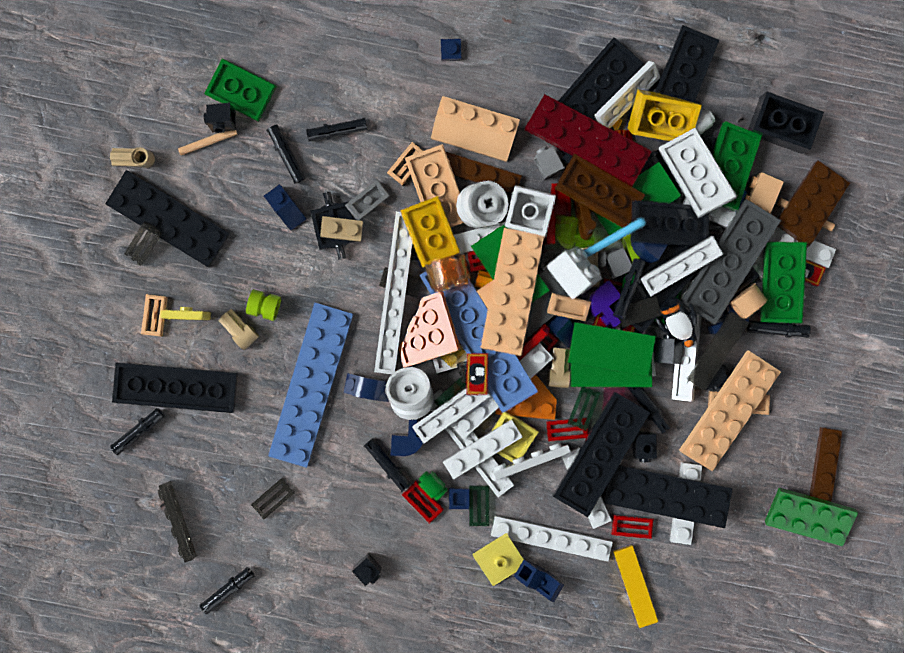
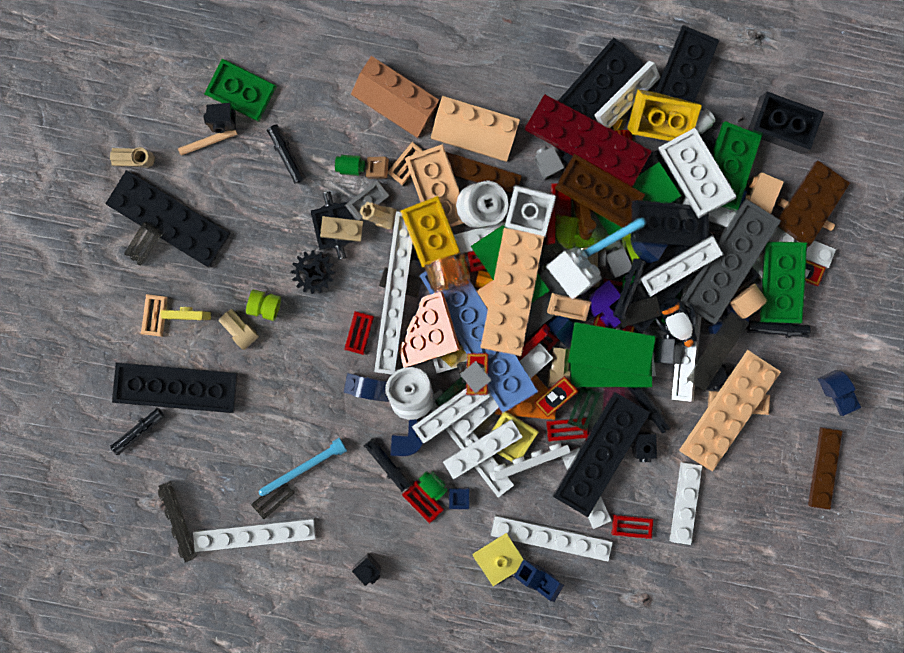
black pin [199,567,255,615] -> none
dark blue slope [264,184,307,231] -> none
medium blue plate [268,303,354,468] -> none
black pin [306,117,368,142] -> none
dark blue plate [441,39,461,61] -> none
clear green tile [469,485,489,526] -> none
black plate [604,465,733,528] -> none
yellow tile [613,545,658,628] -> none
green plate [765,488,858,547] -> none
none -> white plate [193,518,316,552]
none -> medium azure piece [259,438,347,496]
none -> black gear [291,250,335,294]
none -> green brick [335,154,365,176]
none -> red tile [344,311,374,355]
none -> nougat slope [351,56,439,138]
none -> tan piece [360,202,397,230]
none -> medium nougat plate [366,157,389,179]
none -> light grey sticker [460,361,491,393]
none -> tile [534,375,578,418]
none -> dark blue brick [818,370,861,416]

